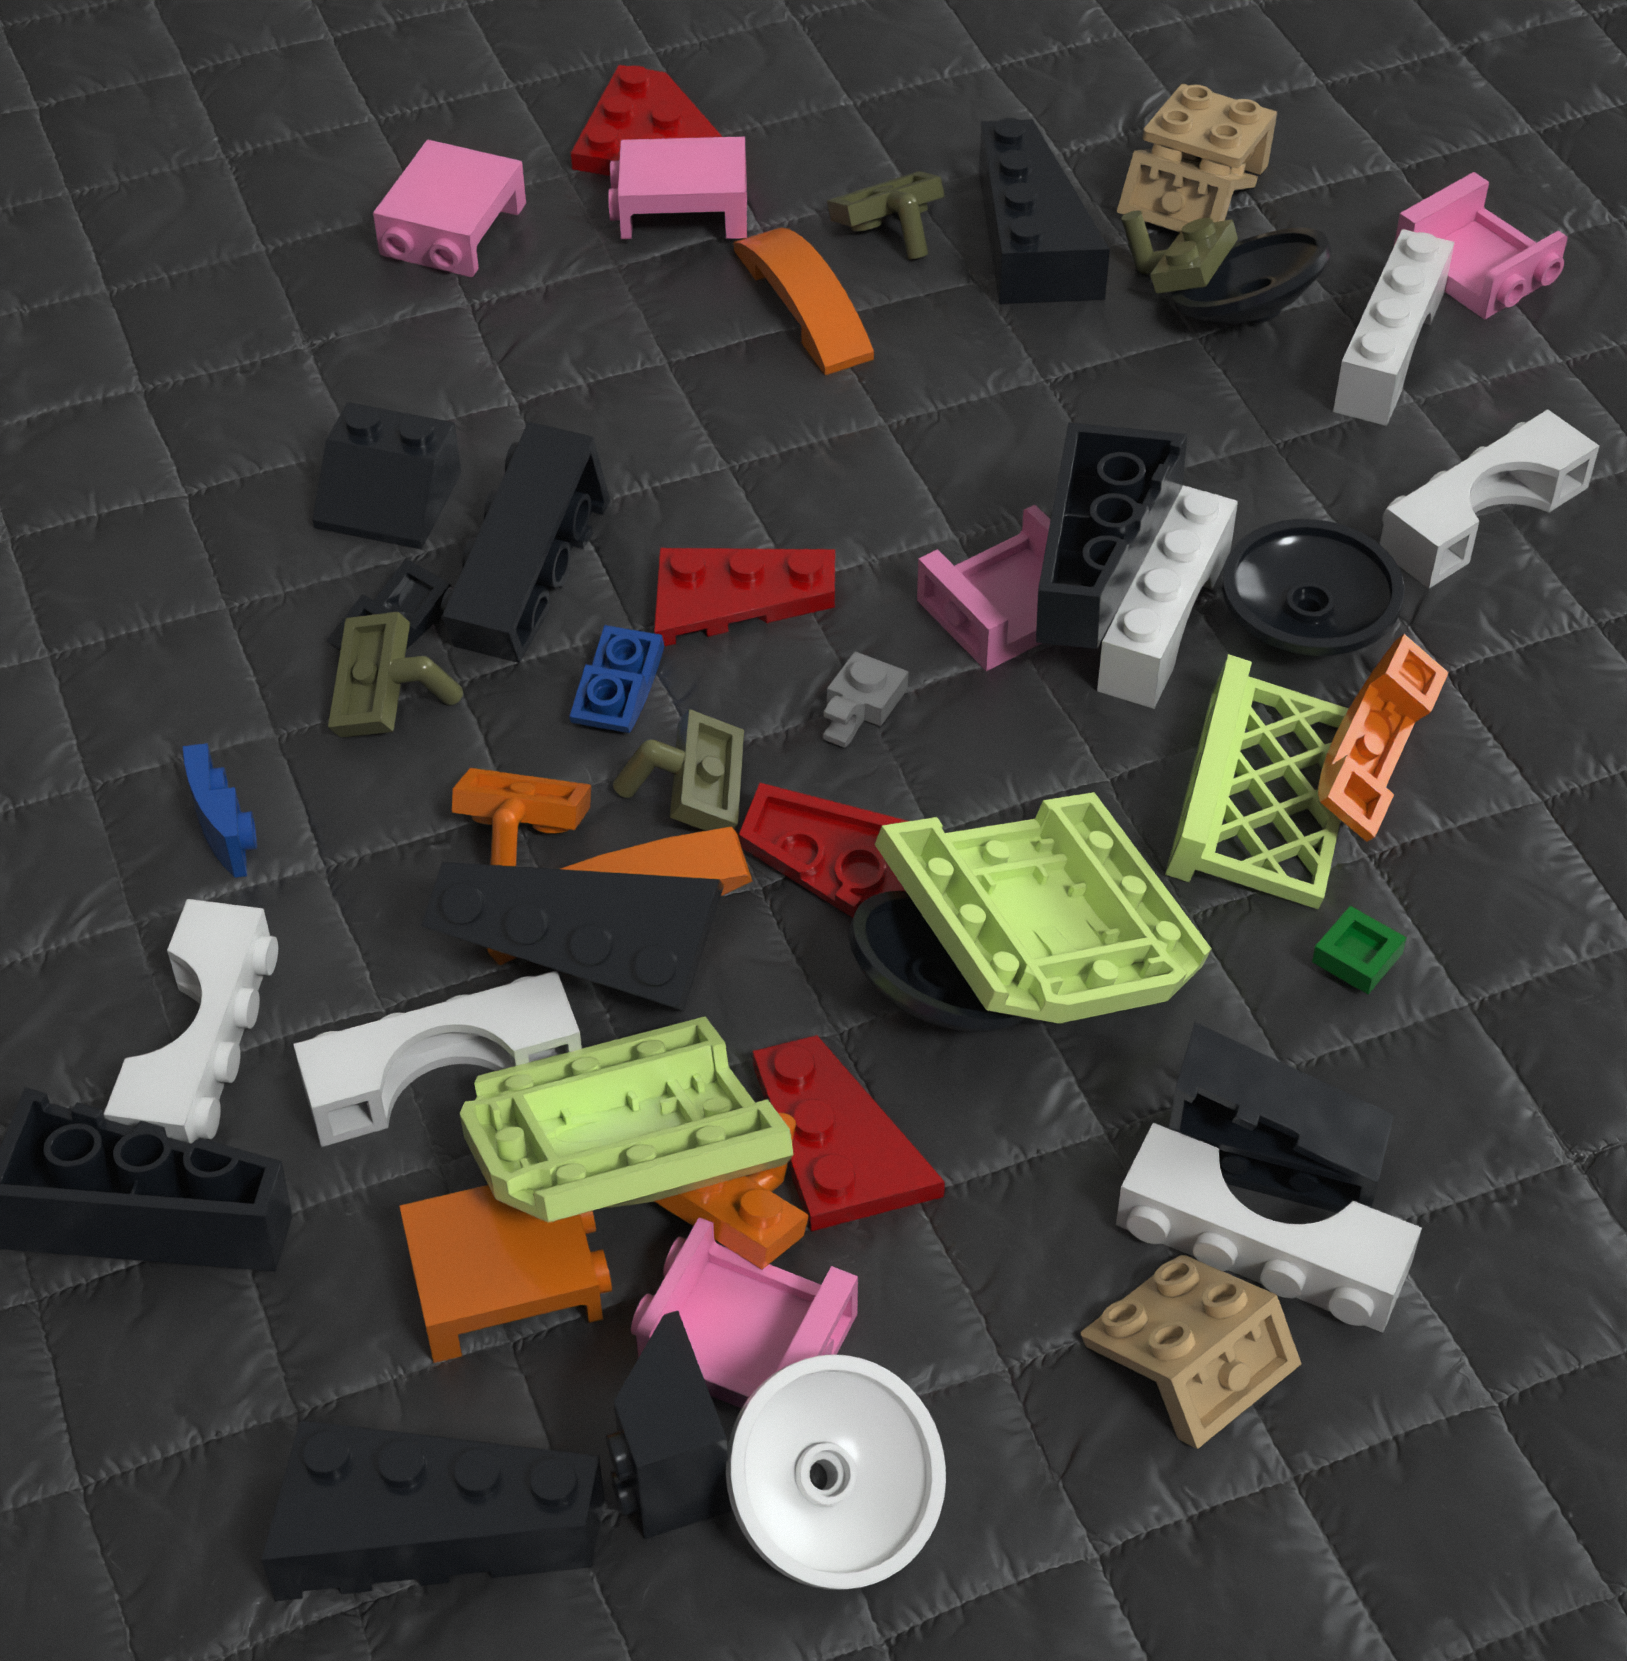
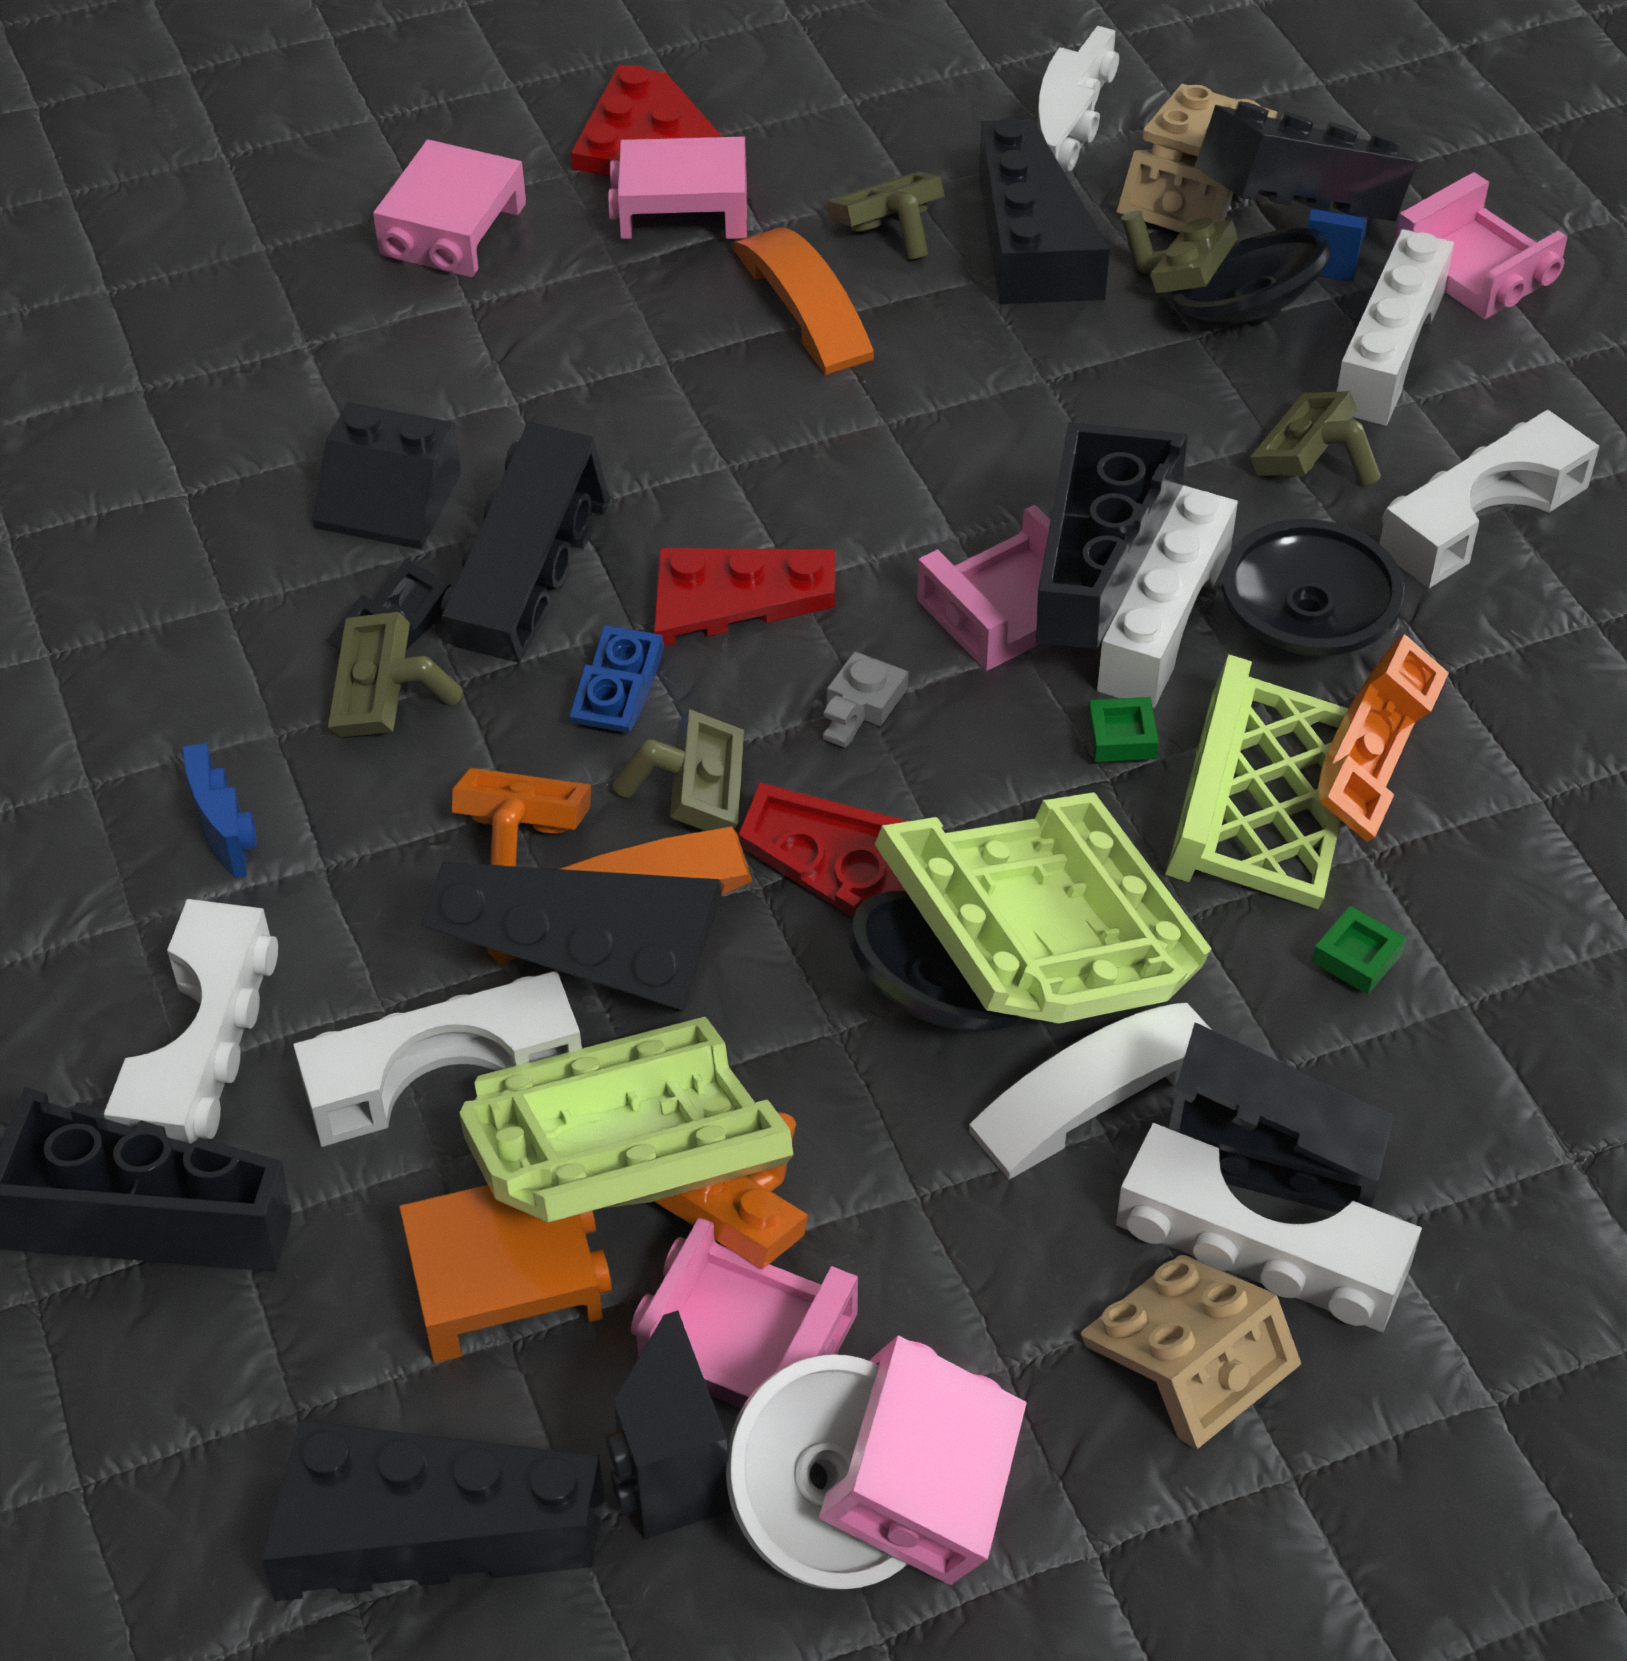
red wing [752,1035,945,1231] -> none
none -> bright pink panel [819,1335,1027,1585]
none -> white slope [969,1003,1212,1180]
none -> white slope [1037,26,1119,172]
none -> green plate [1088,697,1159,762]
none -> black wedge [1194,101,1418,222]
none -> olive plate [1250,391,1381,485]
none -> blue slope [1307,209,1368,281]

